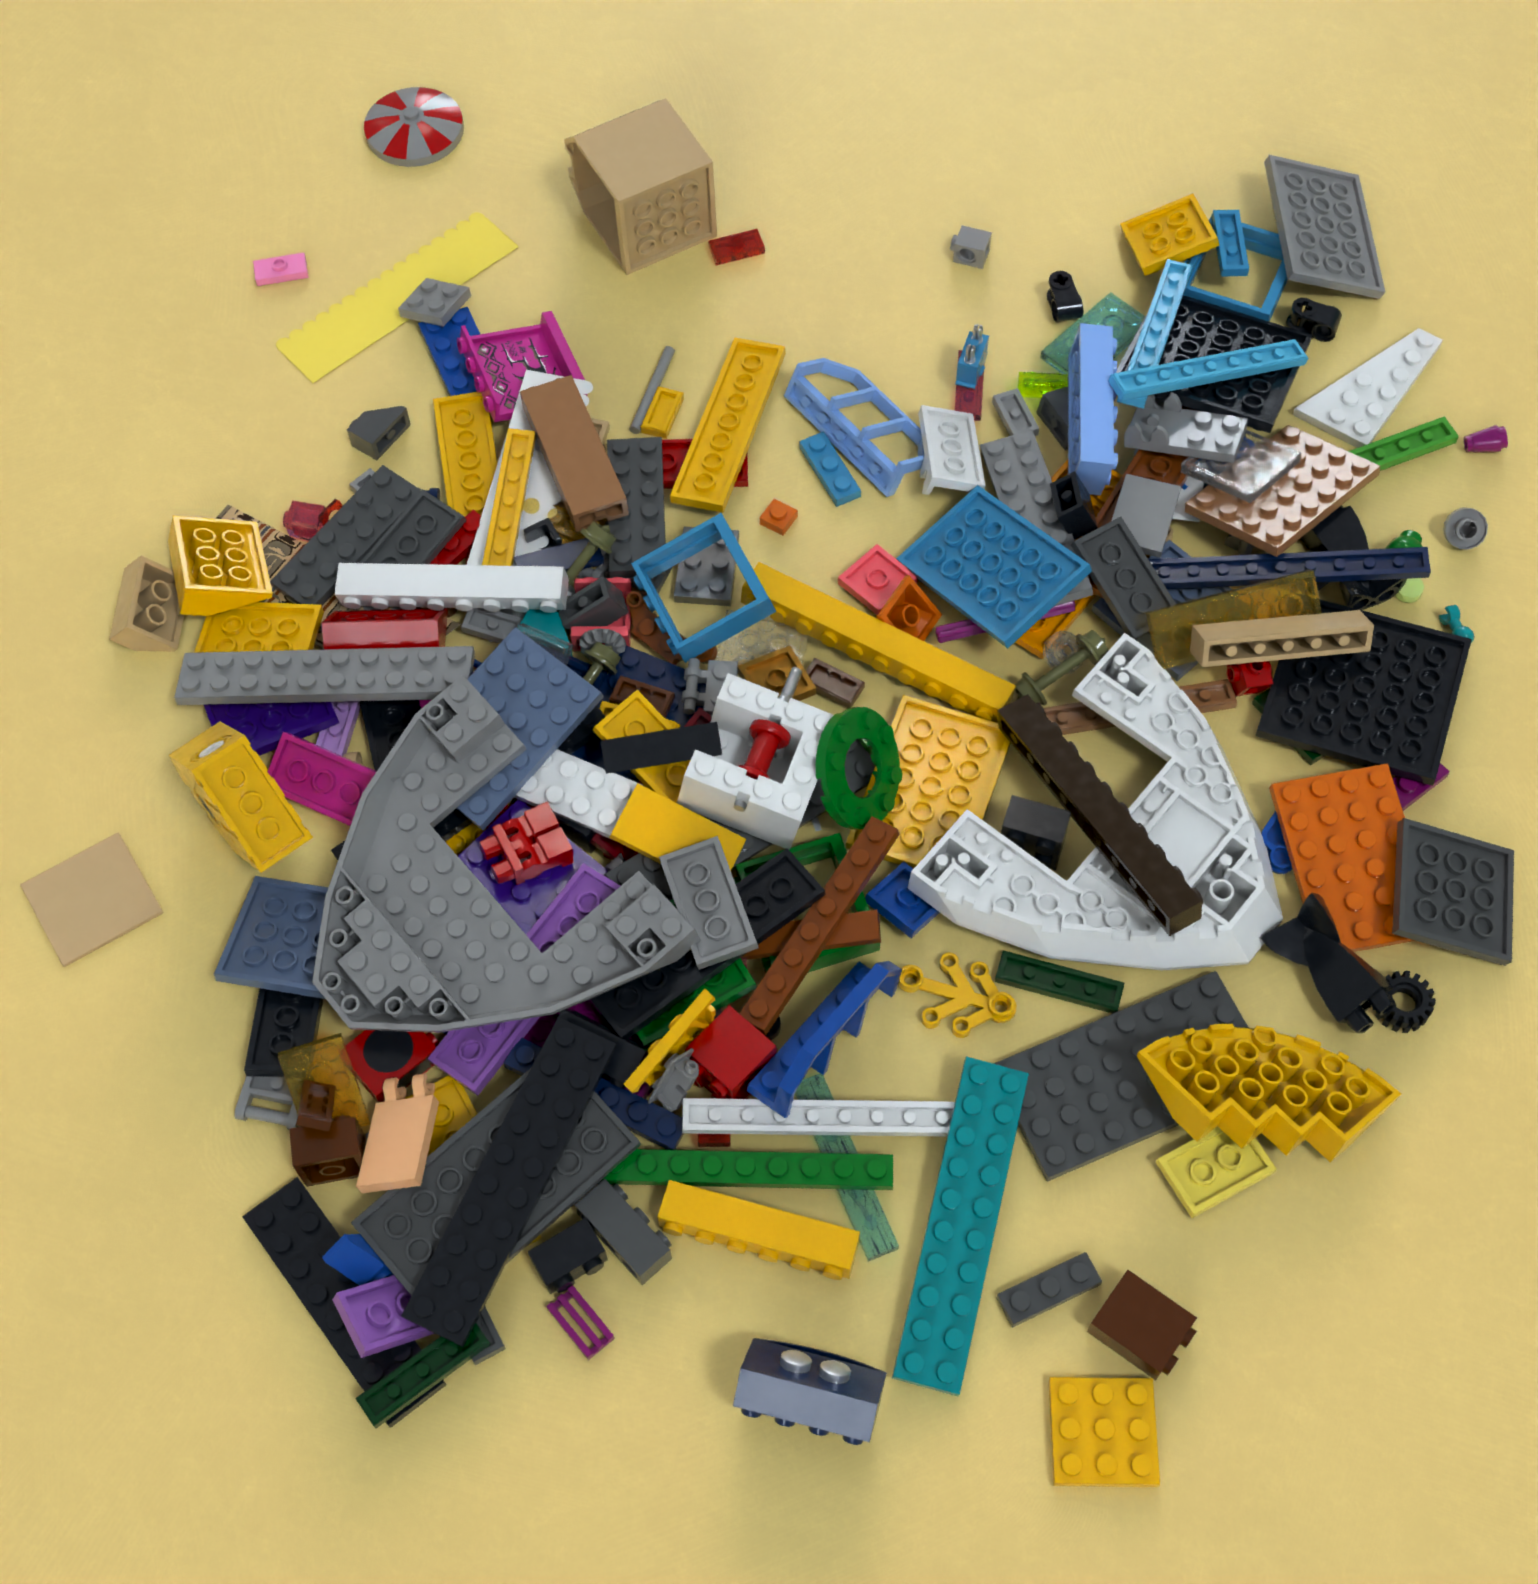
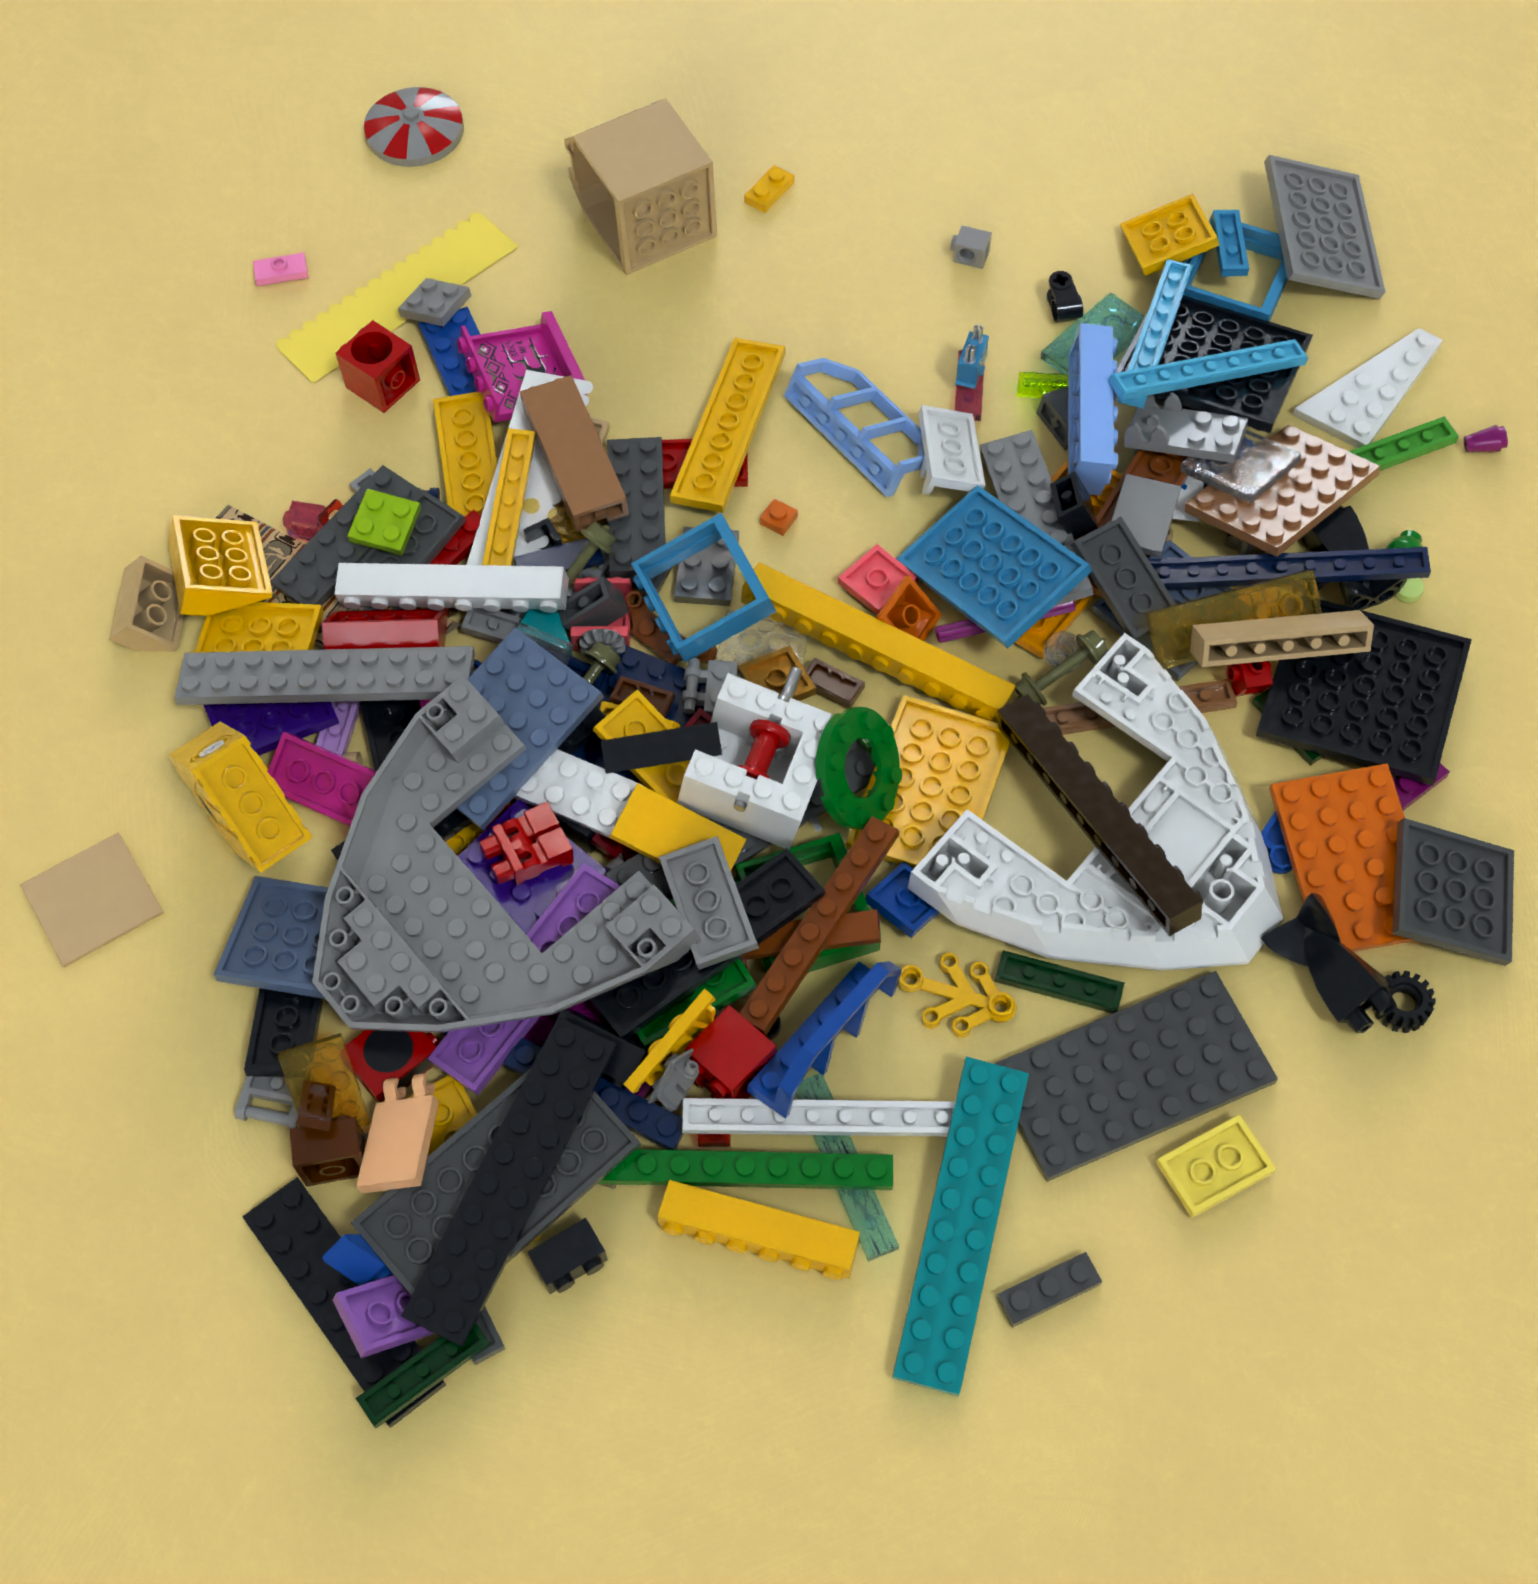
dark grey slope [347,406,411,461] -> none
magenta tile [546,1285,615,1360] -> none
dark grey brick [575,1179,672,1285] -> none
light grey bar [630,346,675,434] -> none
yellow tile [641,386,684,439] -> none
clear red plate [708,229,765,265] -> none
piece [733,1338,887,1445] -> none
dark azure plate [799,431,861,507] -> none
light grey plate [992,388,1039,436] -> none
black brick [1001,795,1071,870] -> none
yellow plate [1049,1377,1160,1487] -> none
reddish brown brick [1087,1270,1197,1381] -> none
yellow brick [1136,1024,1402,1163] -> none
black piece [1286,298,1342,342] -> none
teal arm [1439,605,1475,643] -> none
light grey plate [1443,507,1488,549] -> none
none -> red brick [335,320,420,413]
none -> lime plate [347,489,421,556]
none -> yellow plate [744,165,794,213]

